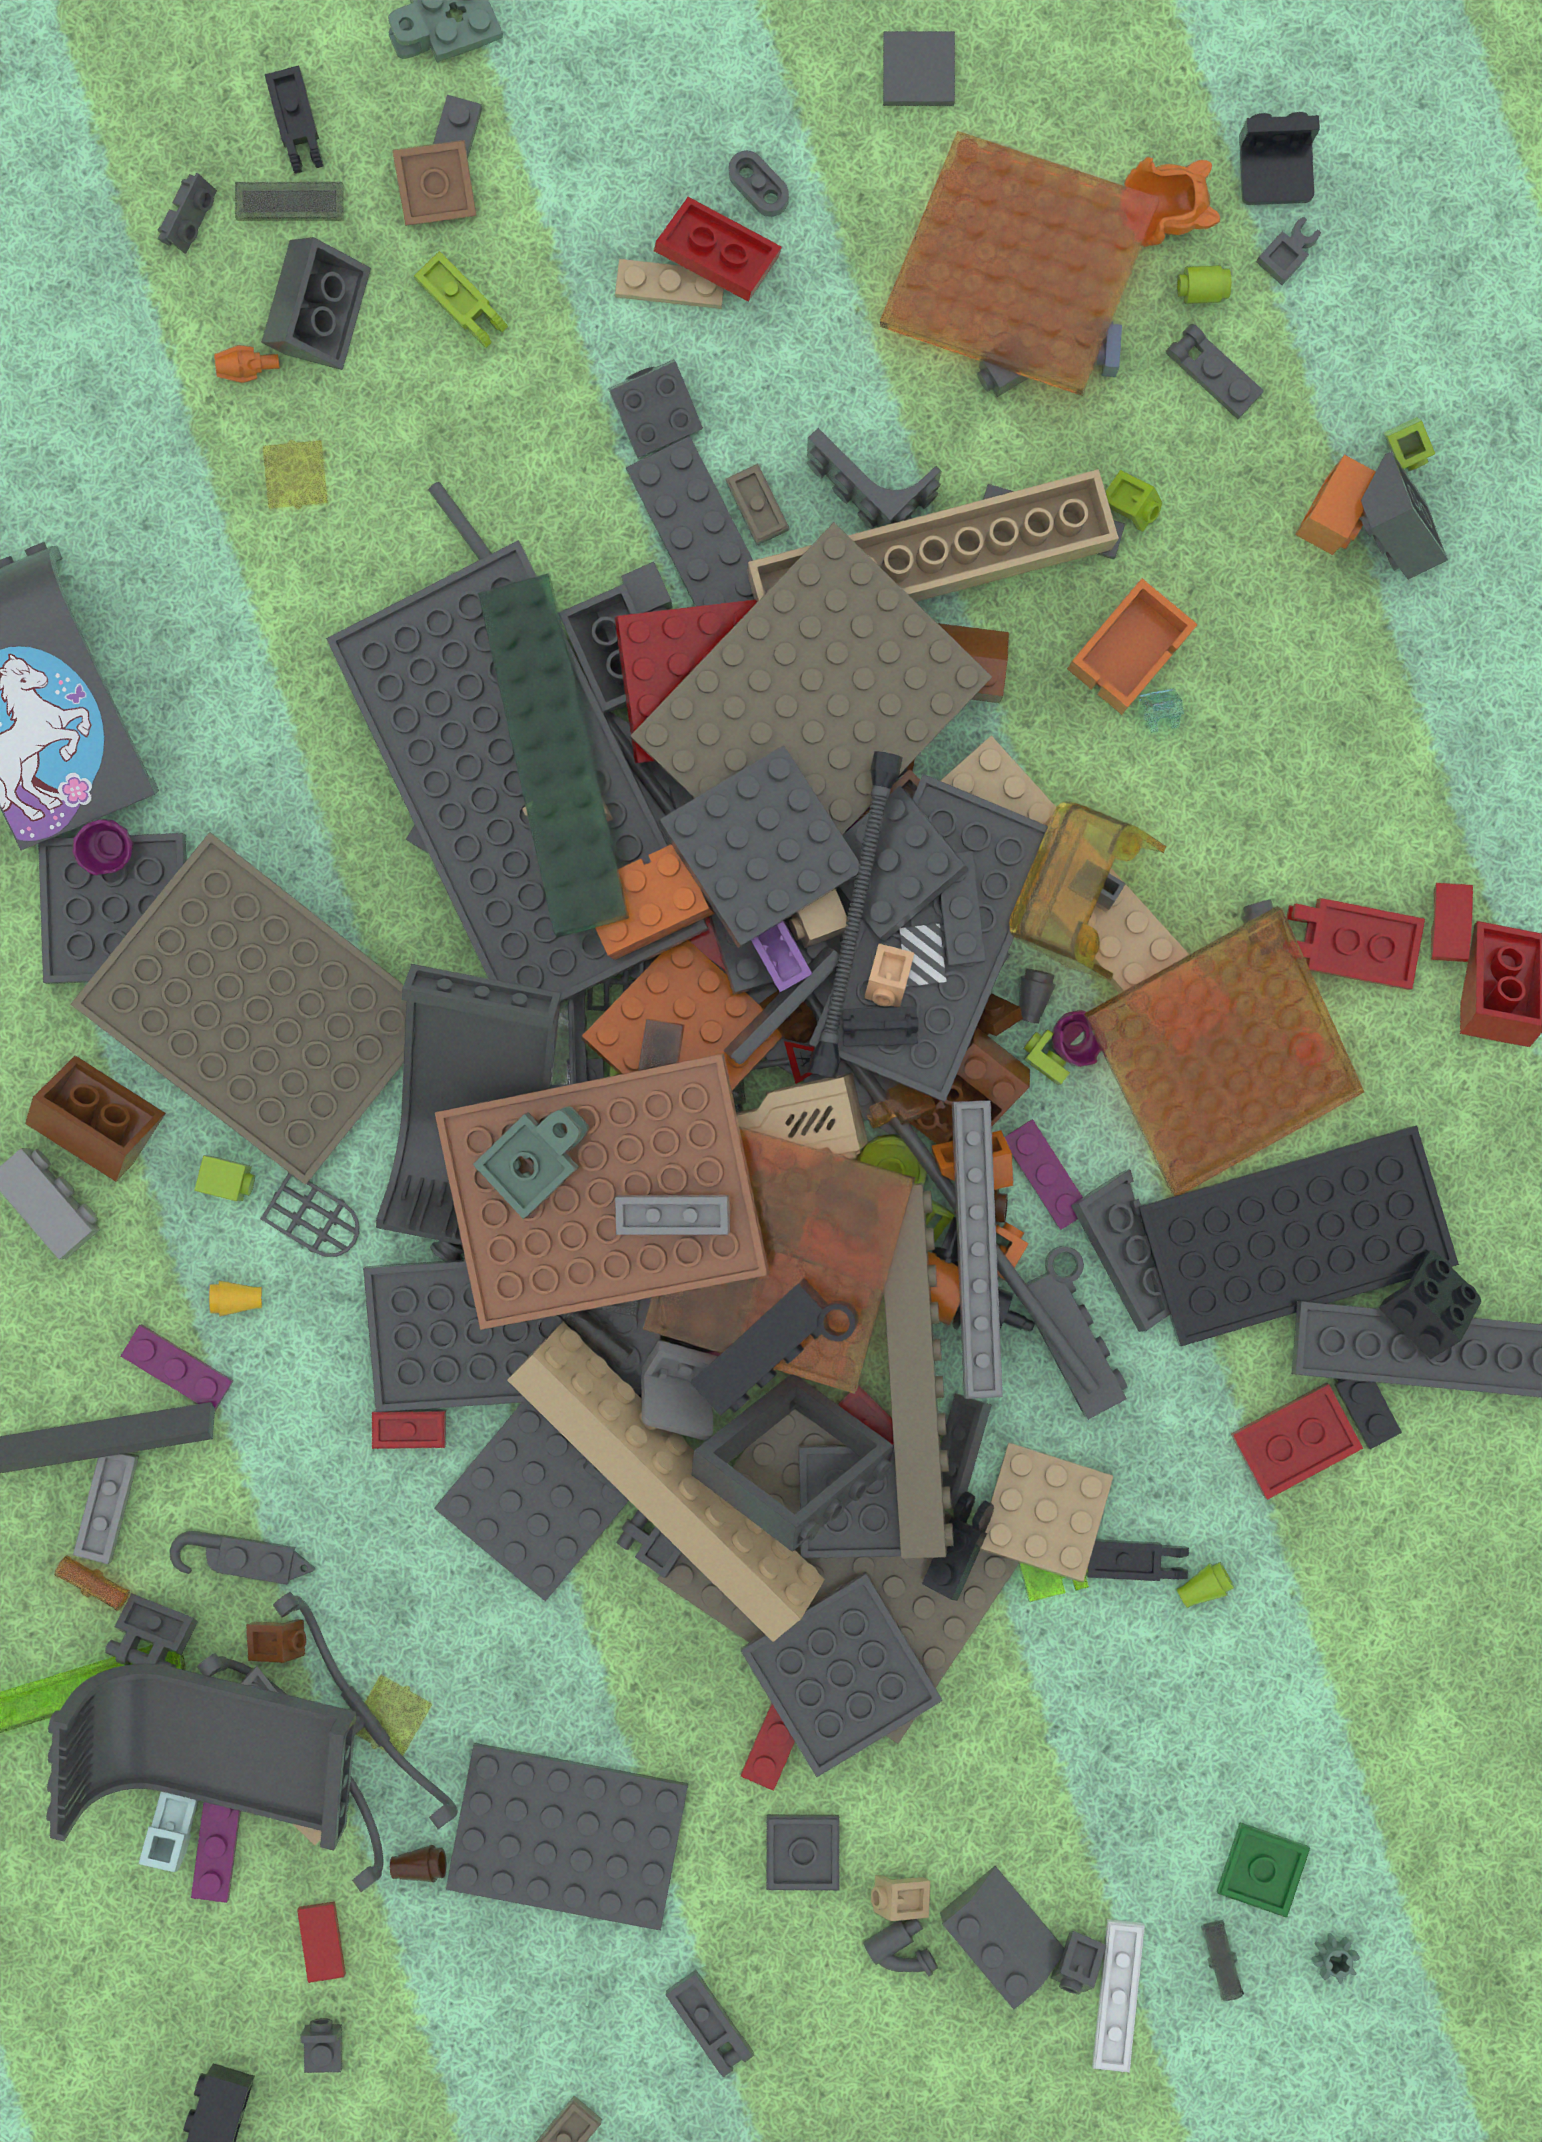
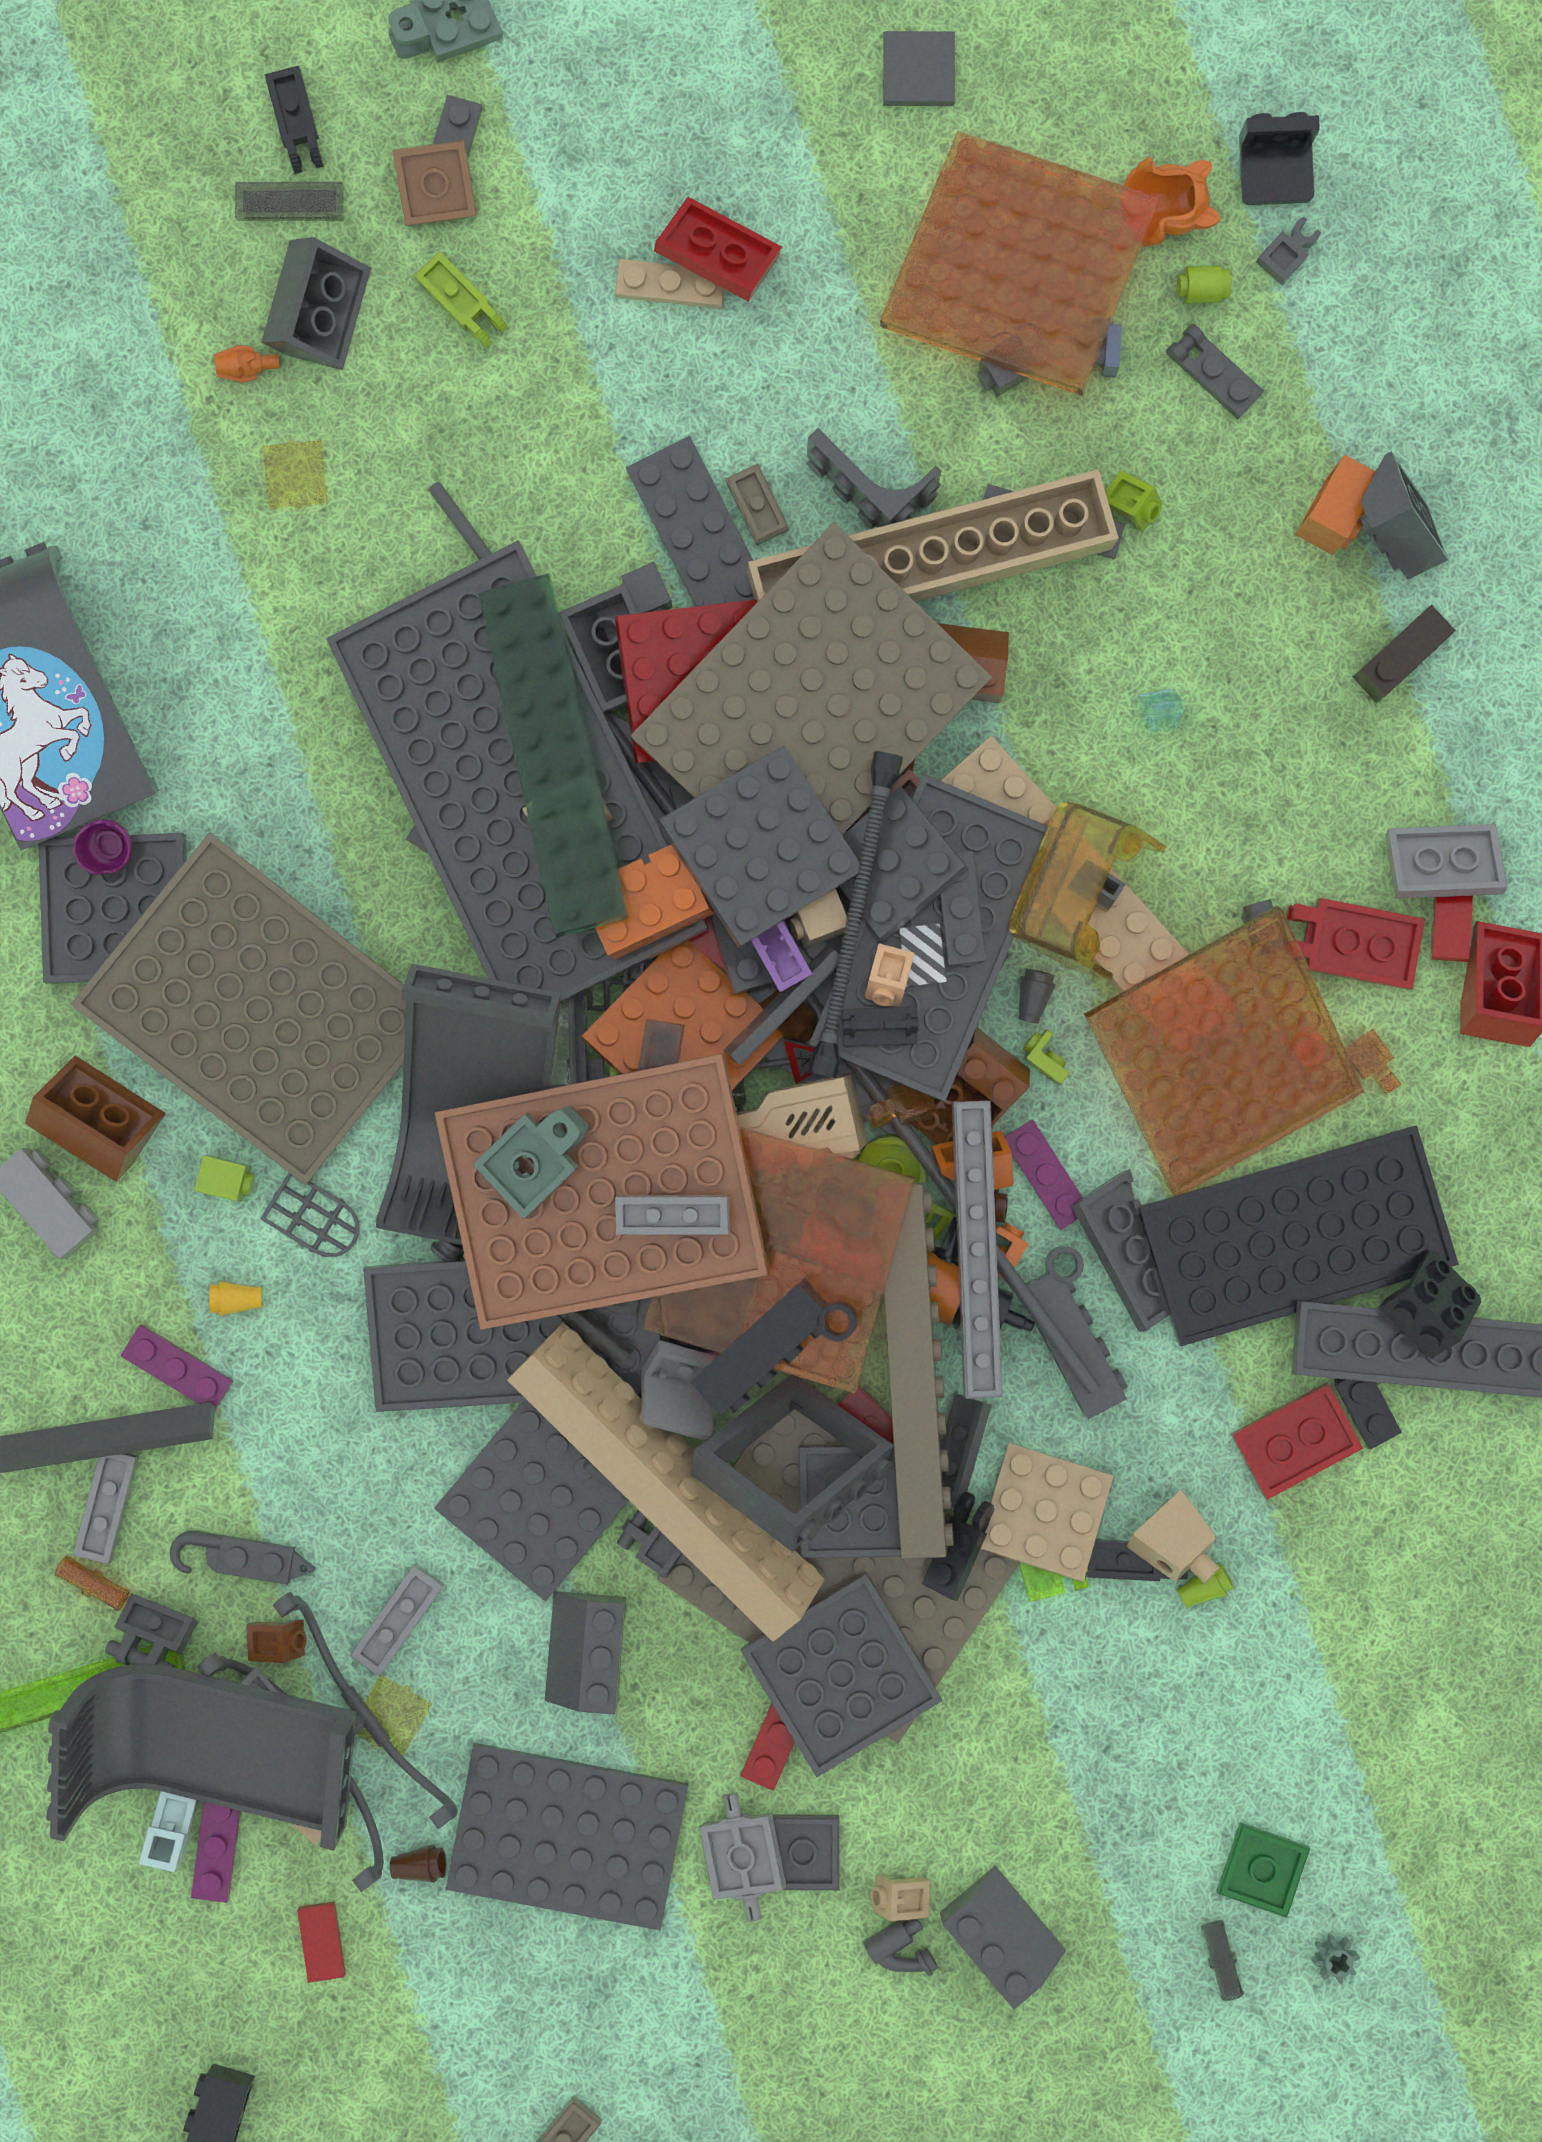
dark grey hinge [158,173,217,254] -> none
dark grey bracket [300,2018,342,2073] -> none
red plate [372,1410,446,1449] -> none
dark grey plate [608,359,703,458] -> none
dark grey plate [666,1970,754,2077] -> none
dark grey plate [729,150,789,217] -> none
reddish brown bracket [977,993,1023,1036] -> none
dark grey bracket [1051,1931,1107,1995] -> none
magenta hair [1052,1010,1106,1067] -> none
orange piece [1067,578,1198,715] -> none
white tile [1092,1919,1145,2073] -> none
lime brick [1384,417,1435,471] -> none
none -> light grey plate [350,1564,445,1677]
none -> dark grey slope [545,1591,626,1715]
none -> light grey plate [699,1792,786,1922]
none -> tan torso [1127,1490,1220,1584]
none -> clear orange plate [1341,1029,1401,1094]
none -> dark brown slope [1352,604,1456,703]
none -> light grey plate [1385,824,1507,899]

